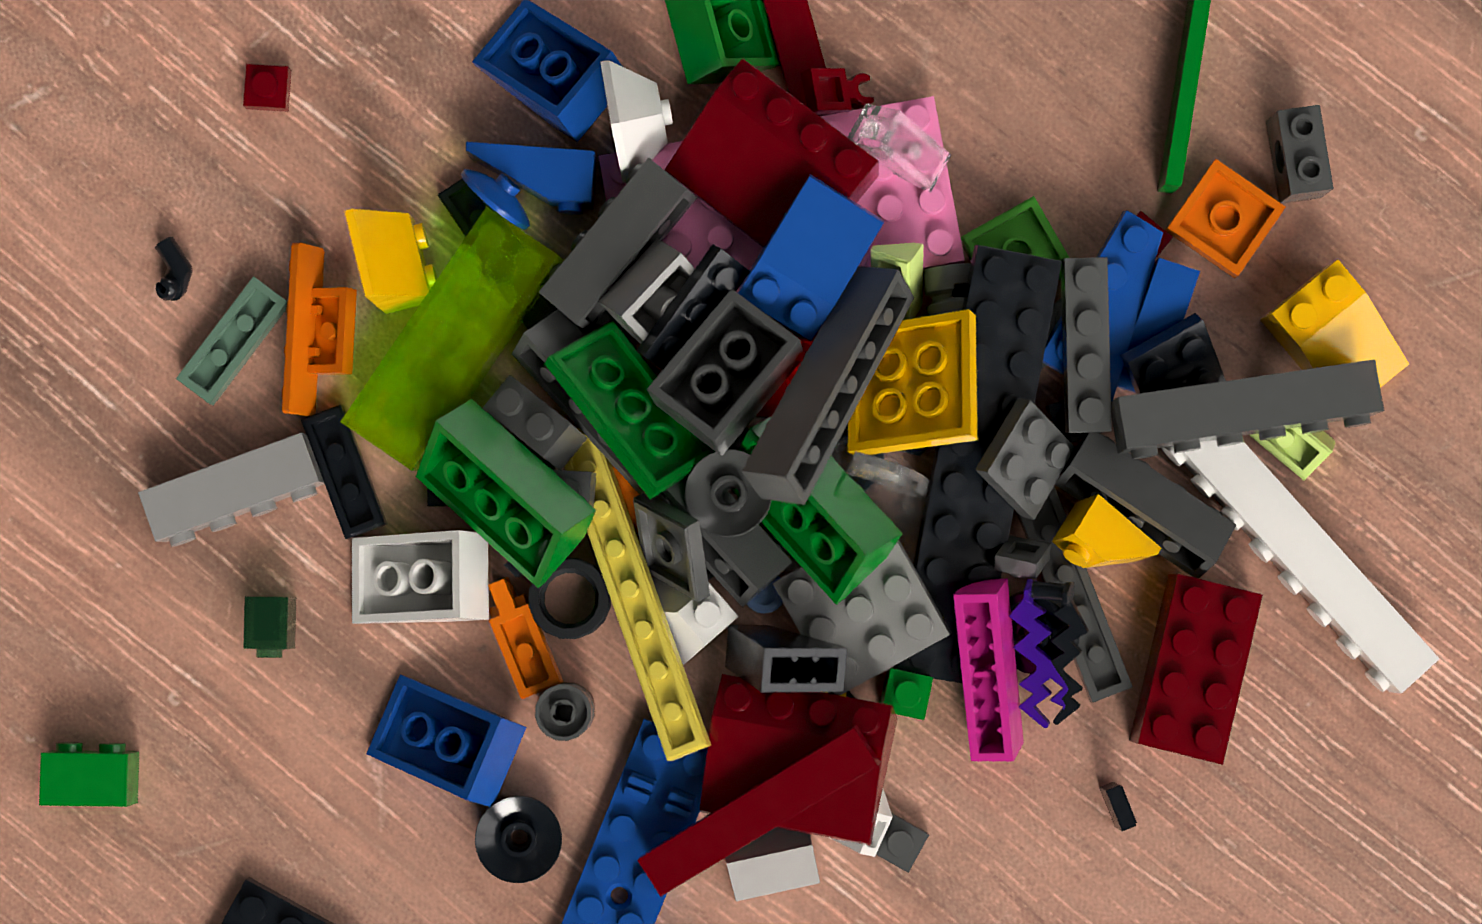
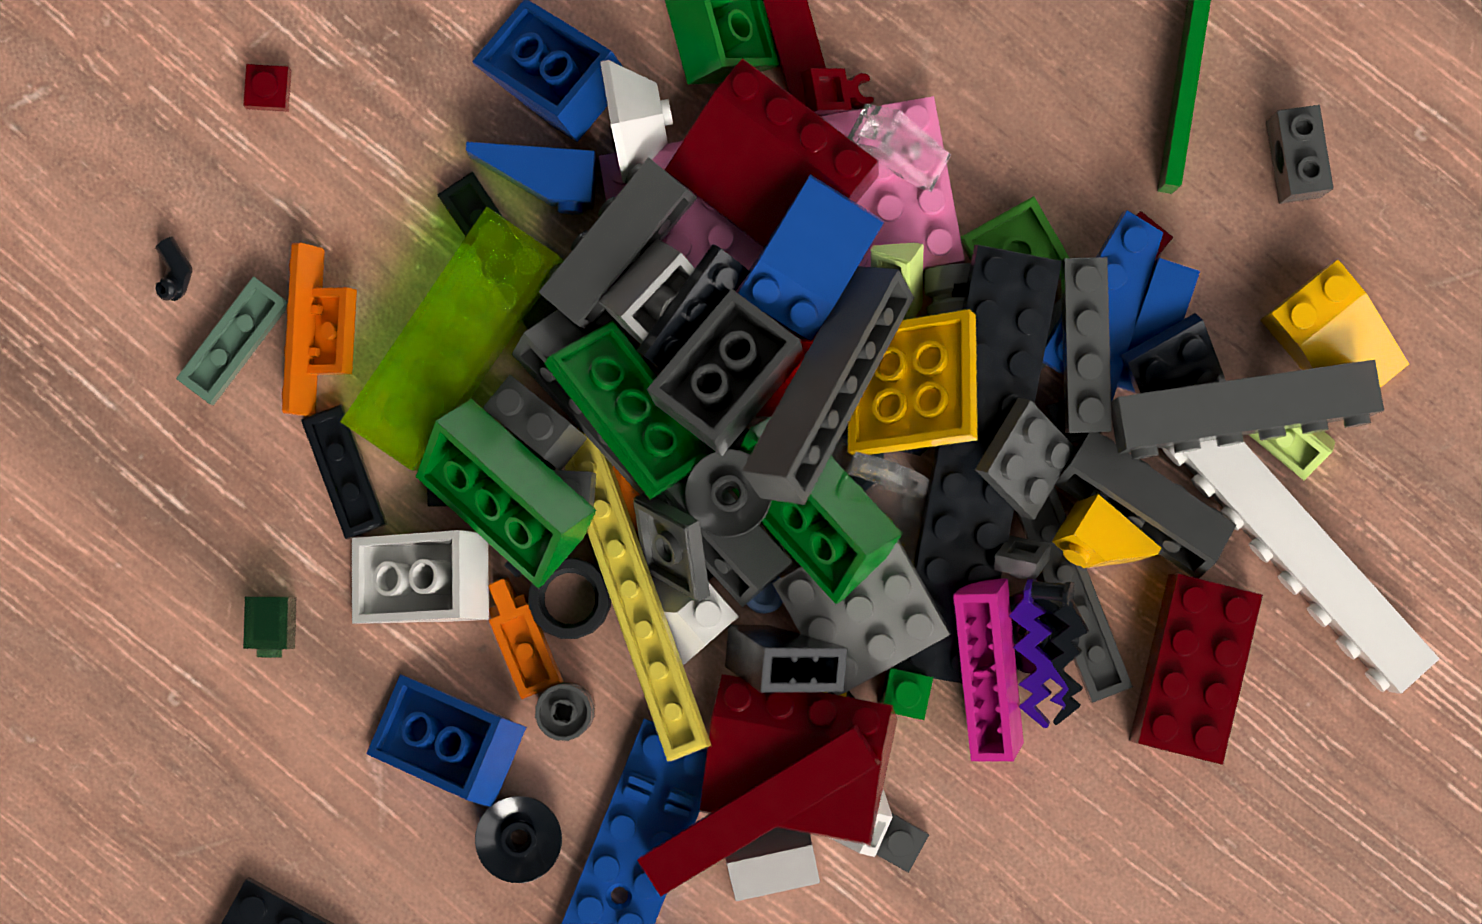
green brick [39,742,139,807] -> none
light grey brick [138,432,324,547] -> none
yellow slope [344,209,439,314] -> none
blue dish [461,169,530,230] -> none
black tile [1099,782,1137,831] -> none
orange plate [1165,159,1286,279] -> none

